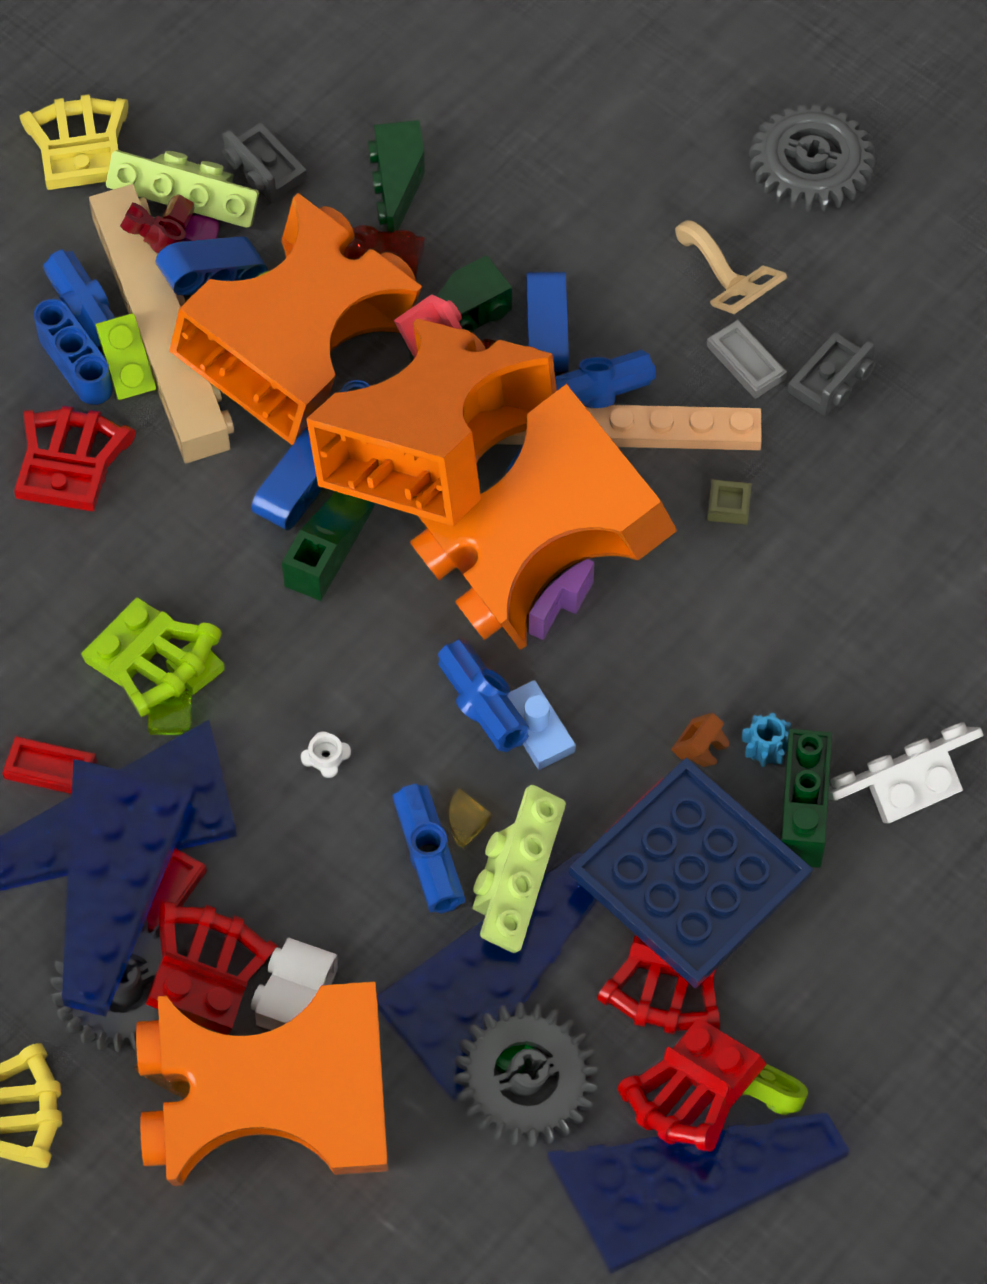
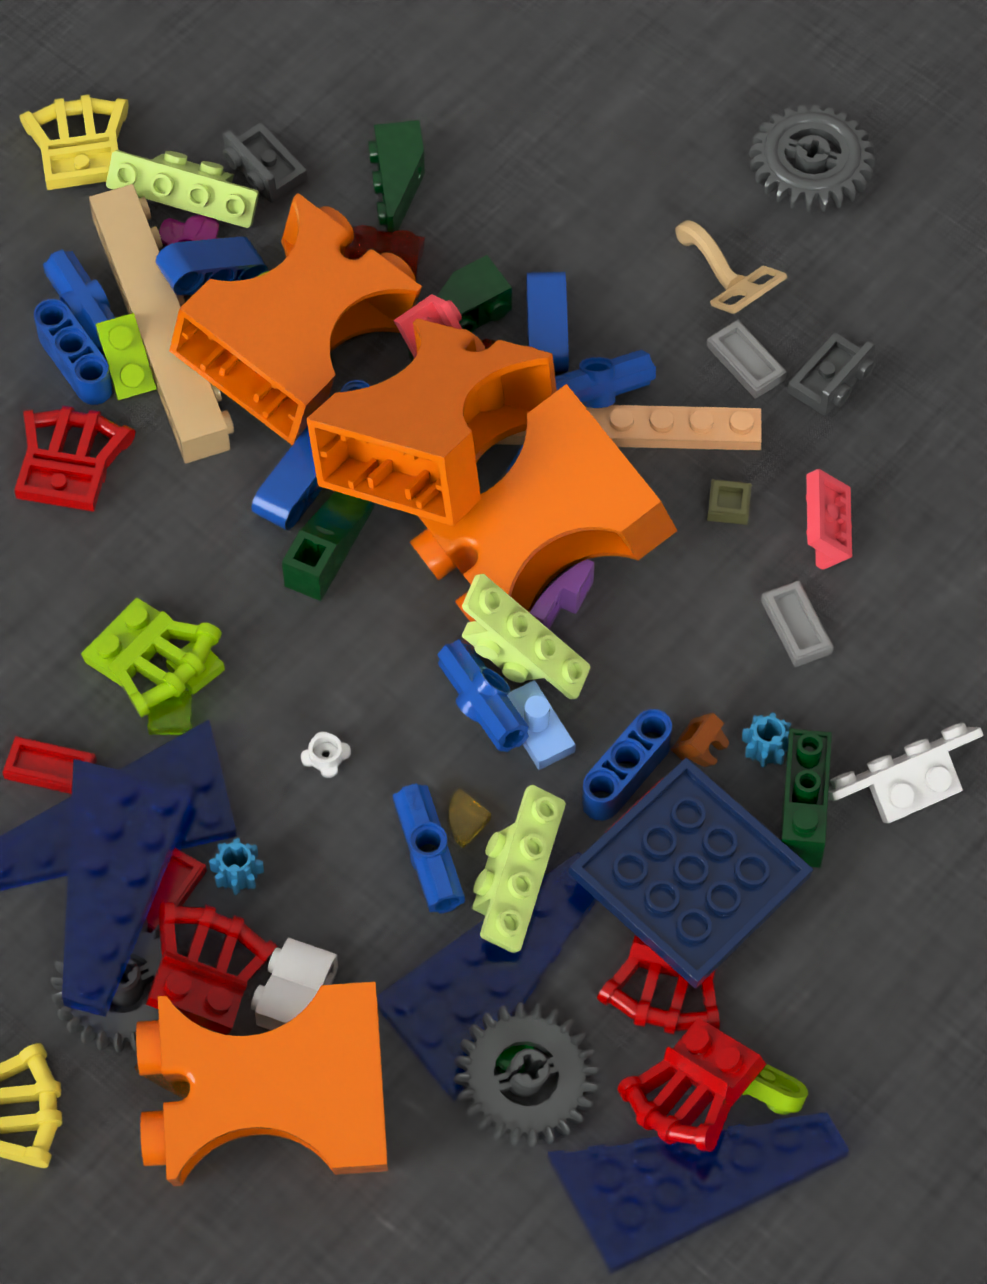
dark red bar [120,194,195,253] -> none
none -> dark azure gear [209,838,264,895]
none -> yellowish green bracket [462,574,590,699]
none -> blue beam [582,709,672,821]
none -> light grey tile [761,581,834,667]
none -> coral bracket [806,469,852,570]

